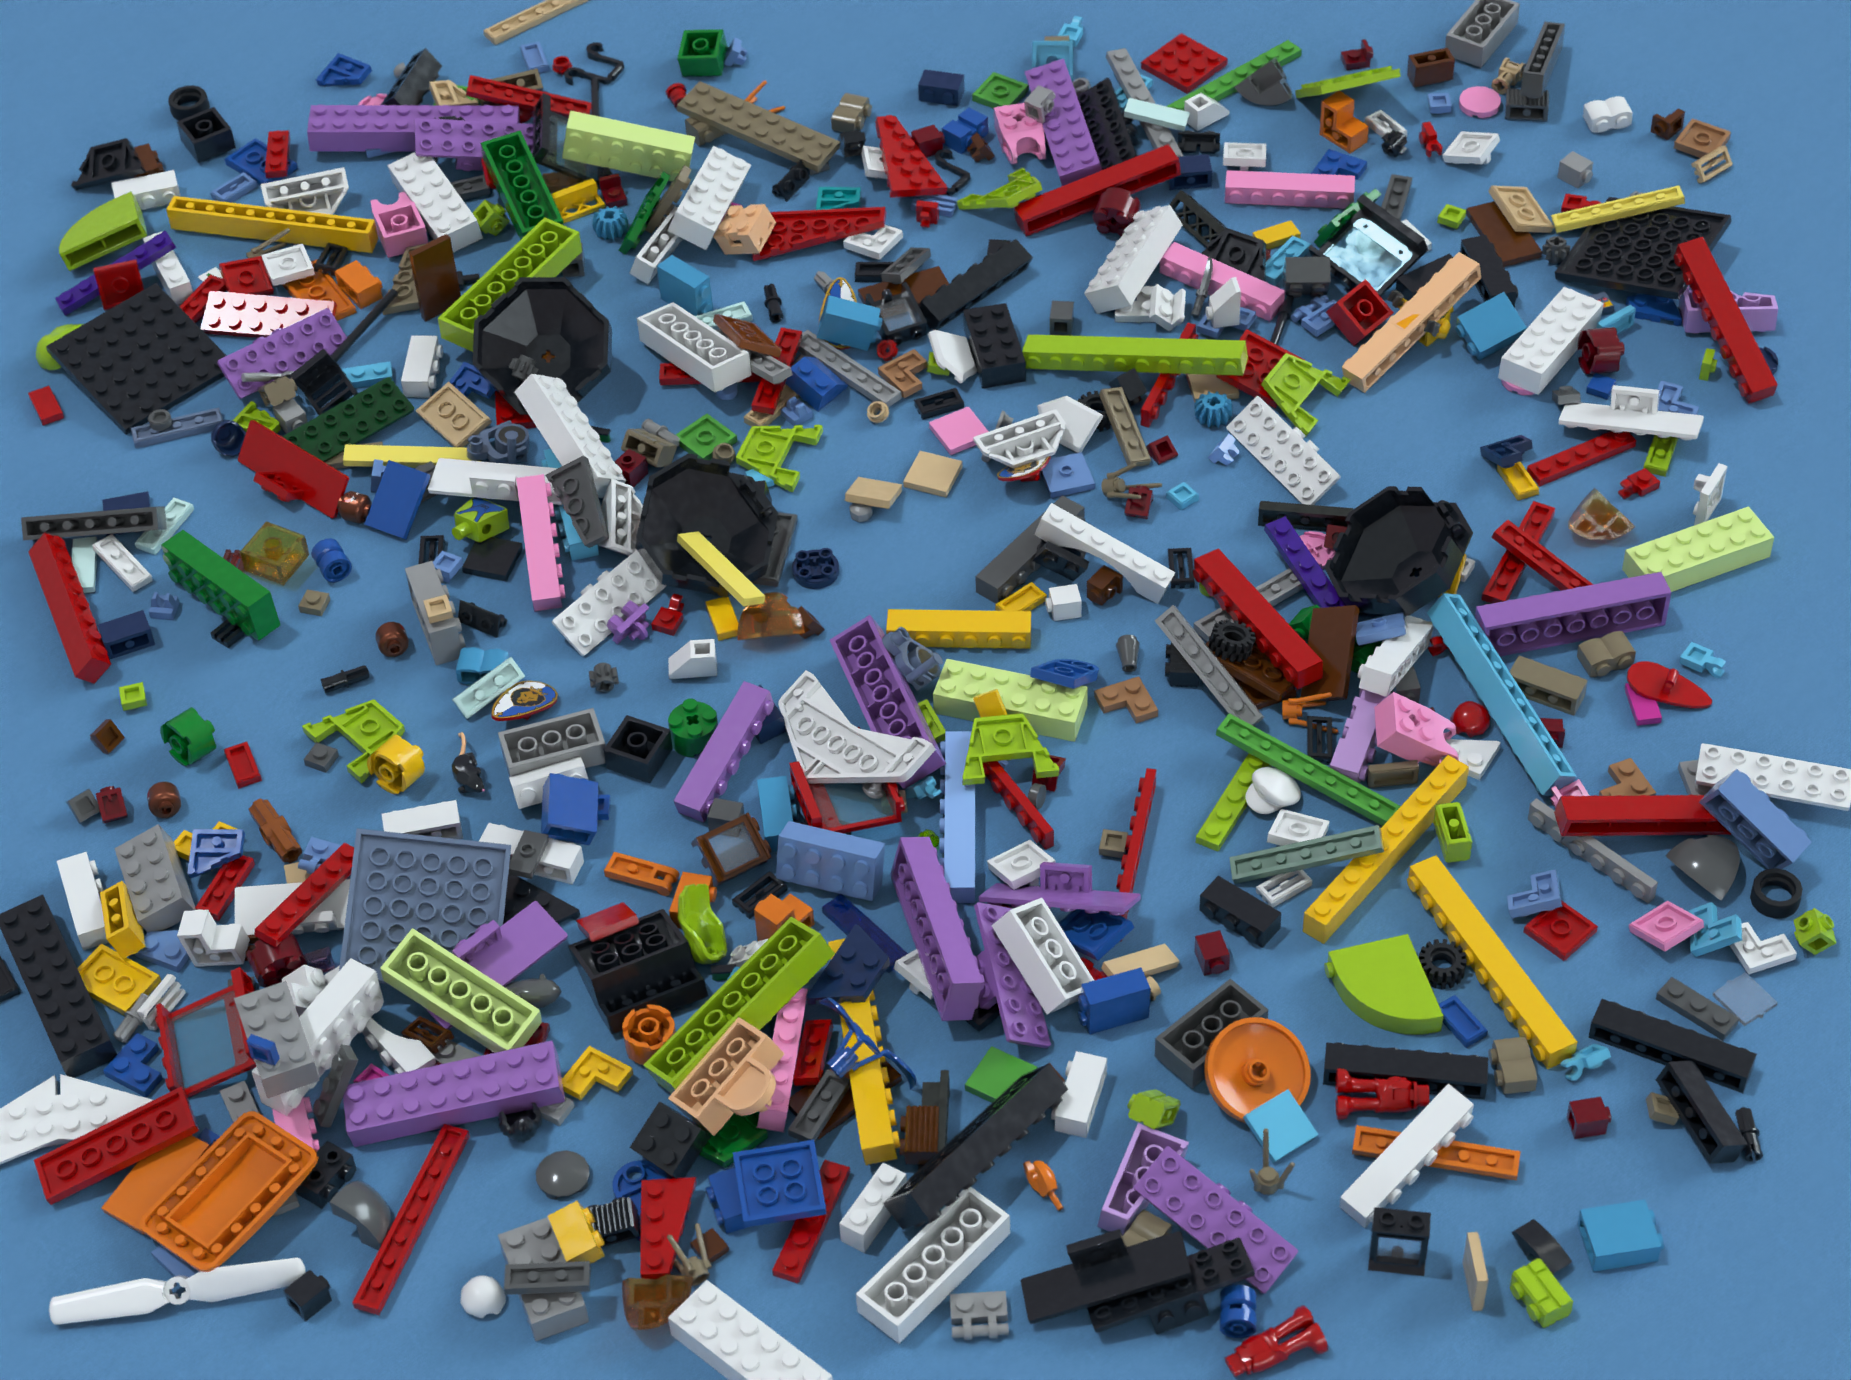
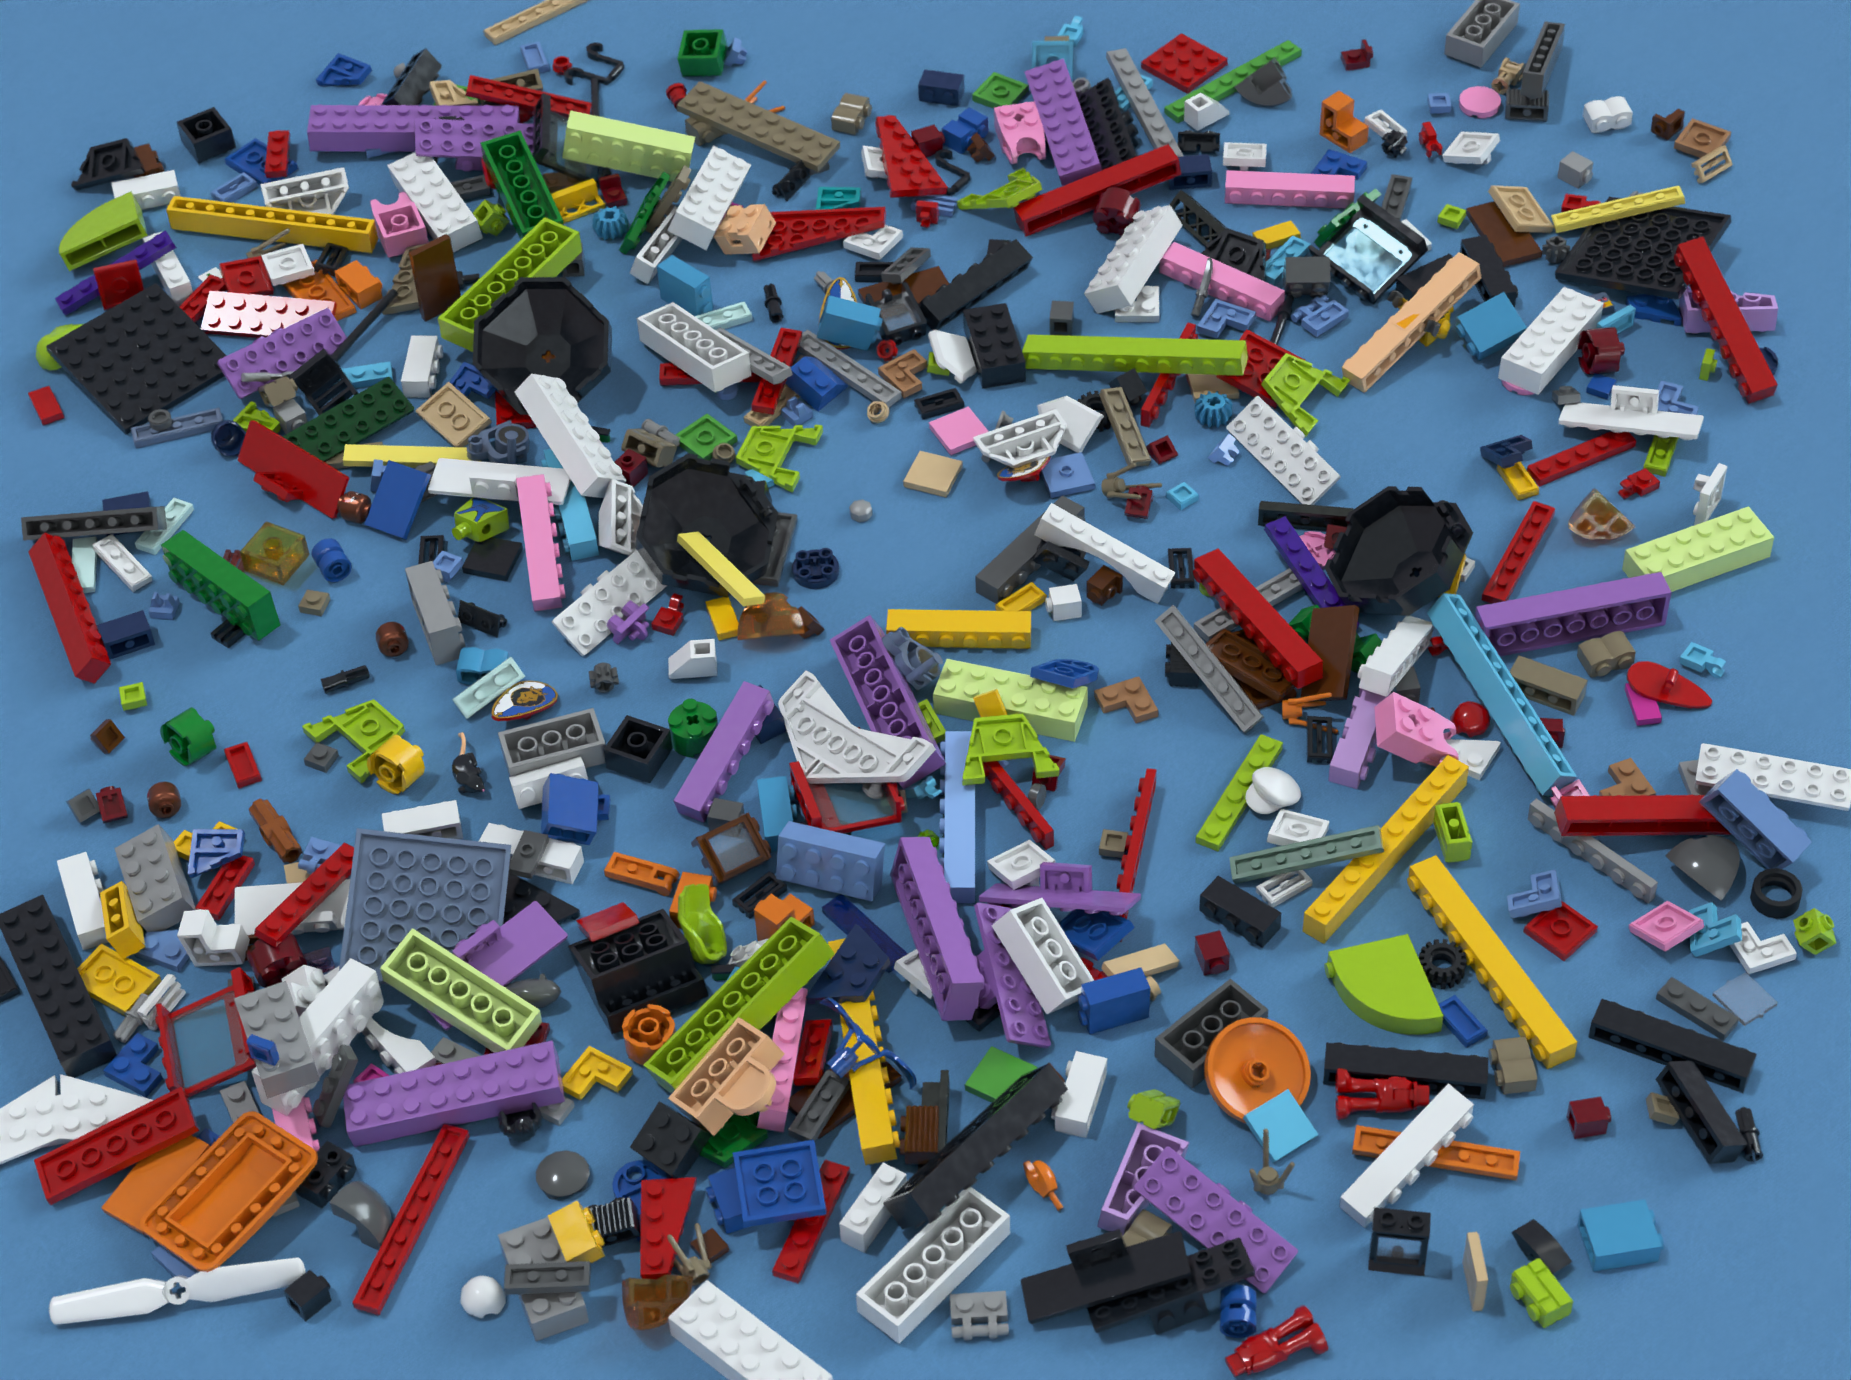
black tyre [168,85,210,121] -> none
reddish brown tile [401,1016,454,1054] -> none
tan plate [423,594,453,624] -> none
dark grey gear [509,355,539,382] -> none
dark grey wing [545,456,609,548] -> none
dark orange tile [713,314,782,357] -> none
black brick [838,130,866,158] -> none
tan tile [845,477,902,509] -> none
light grey brick [1024,85,1056,123] -> none
dark grey cone [1116,635,1140,672] -> none
light aqua tile [1124,98,1190,131] -> none
white bracket [1149,284,1186,332] -> none
white slope [1206,277,1241,328] -> none
black tyre [1208,619,1256,662] -> none
bright green plate [1216,713,1401,826] -> none
lime plate [1295,66,1401,99] -> none
red brick [1326,279,1394,346] -> none
medium blue plate [1356,612,1406,646] -> none
dark tan tile [1367,760,1419,788] -> none
reddish brown brick [1407,47,1455,87] -> none
red plate [1491,520,1594,591] -> none
medium azure plate [1561,1043,1611,1081] -> none

